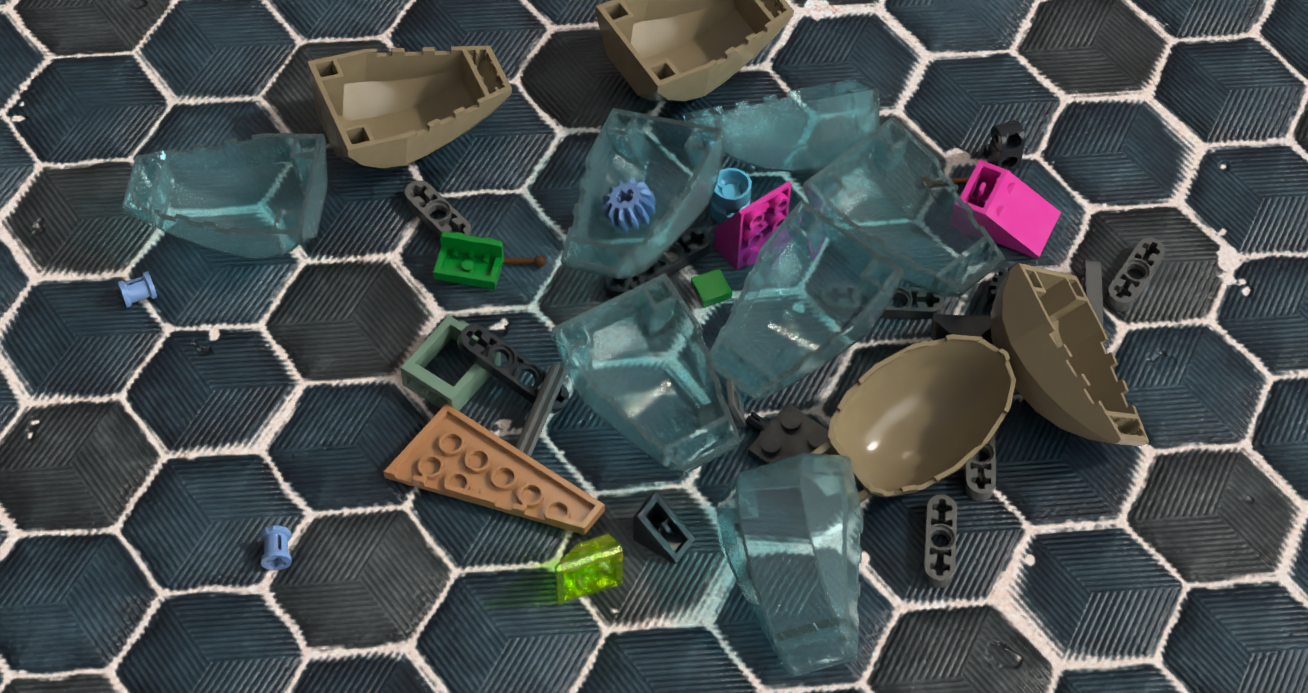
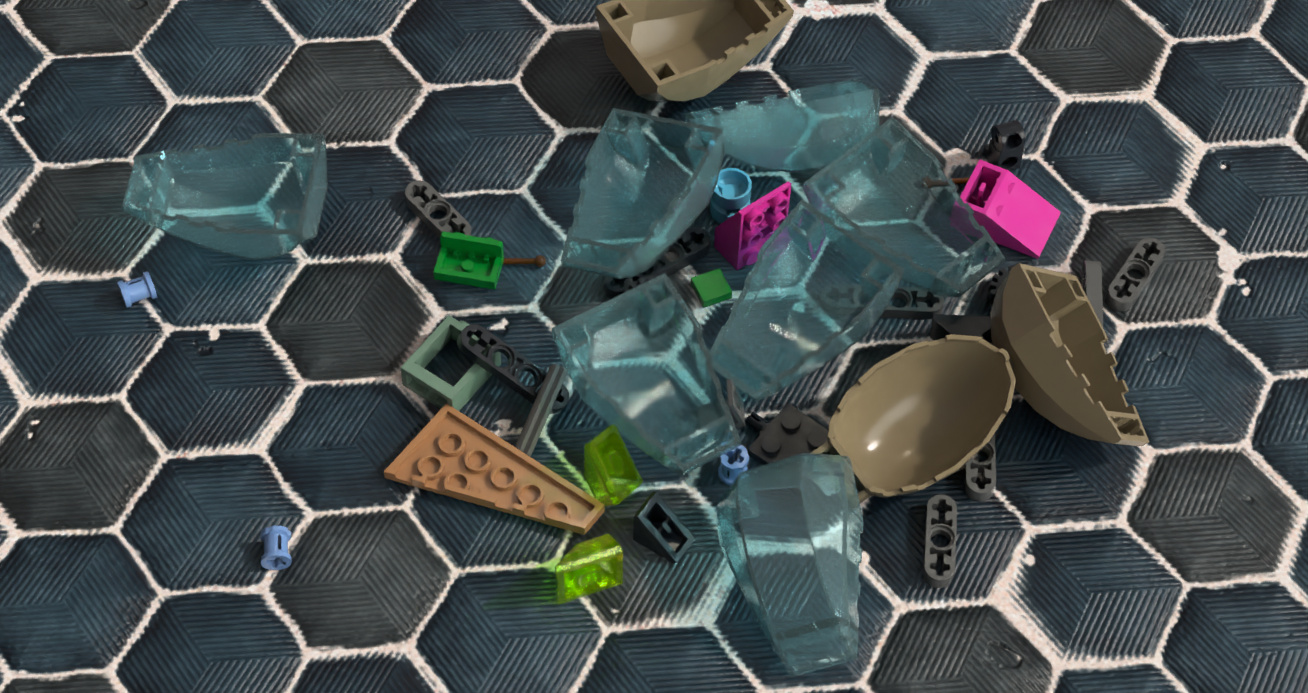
dark tan windscreen [307,45,512,168] -> none
medium blue gear [602,178,656,233] -> none
none -> clear neon green slope [584,423,643,506]
none -> medium blue bush [718,444,749,486]

